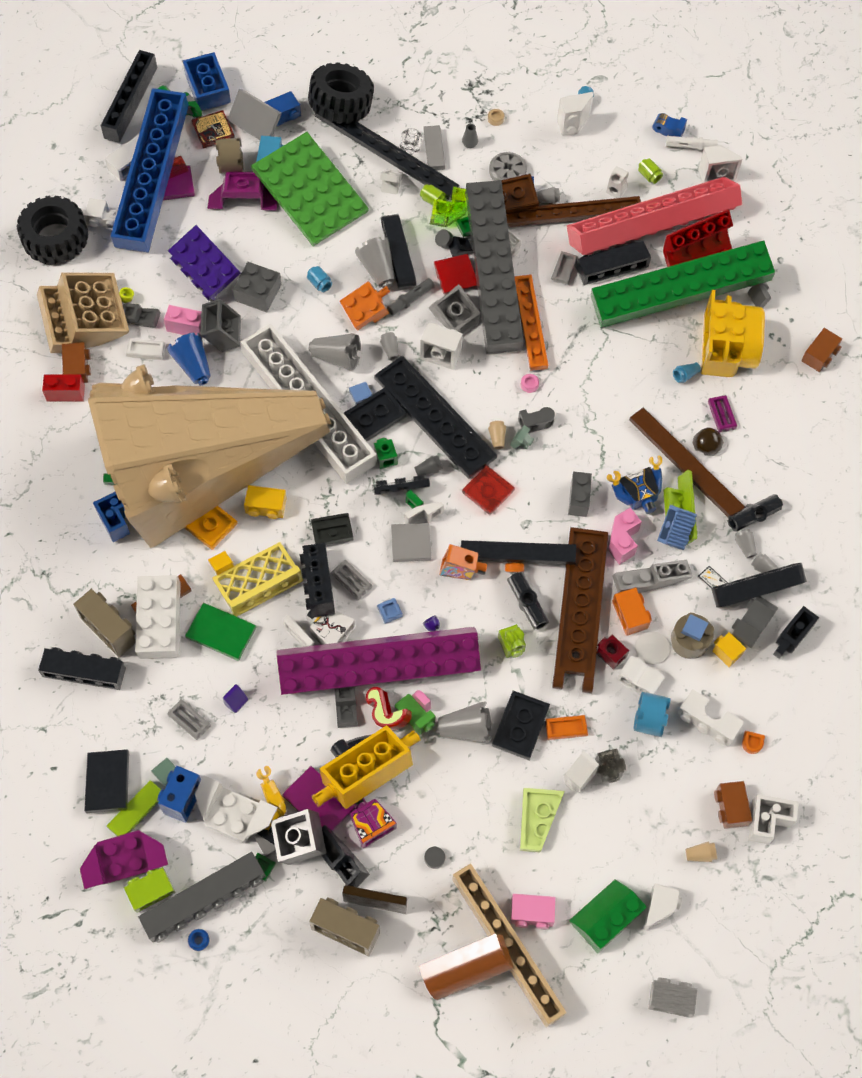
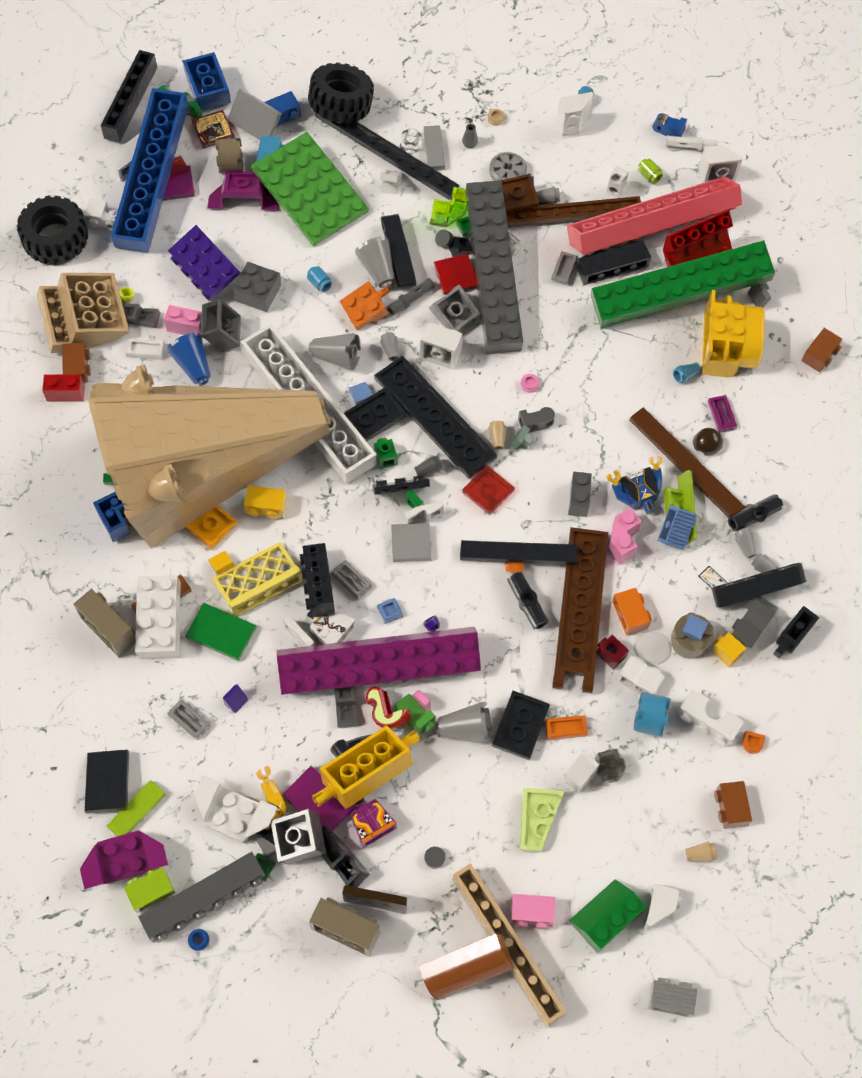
black brick [38,647,126,690] -> none
sand green tile [151,757,175,787] -> none
blue piece [157,765,201,823] -> none
pearl dark grey plate [311,513,354,545] -> none
lime brick [420,184,446,208] -> none
orange torso [439,544,487,580] -> none
lime brick [498,624,526,658] -> none
orange plate [515,275,548,371] -> none
light grey slope [612,559,693,593] -> none
white brick [748,794,799,844] -> none

